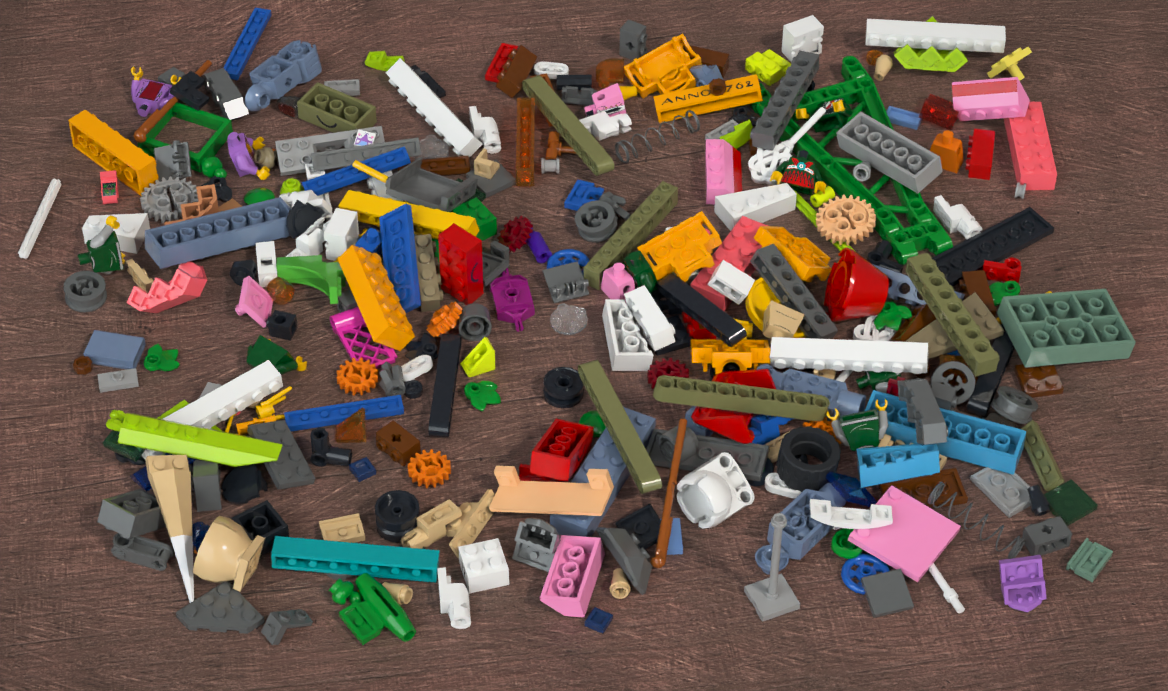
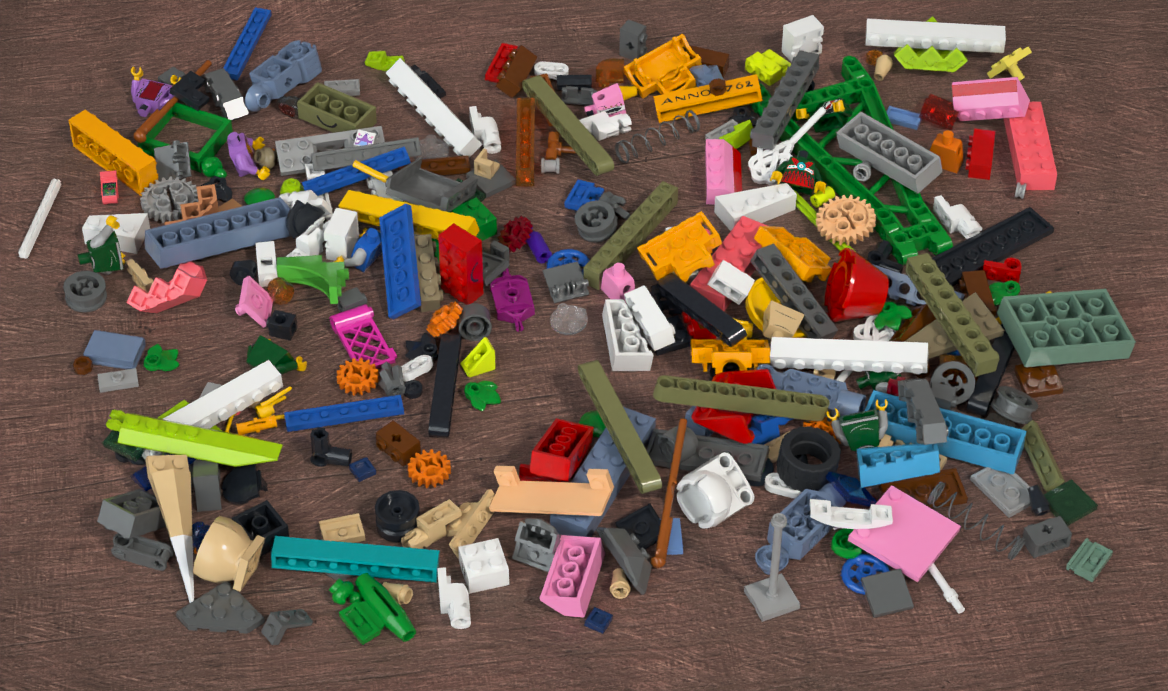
dark grey plate [247,420,316,490] -> none
clear orange slope [335,407,367,443] -> none
light orange brick [338,245,415,351] -> none
black wheel [543,367,584,408] -> none
dark green torso [622,251,657,294] -> none
dark red gear [647,358,689,389] -> none
medium lavender piece [999,555,1046,613] -> none

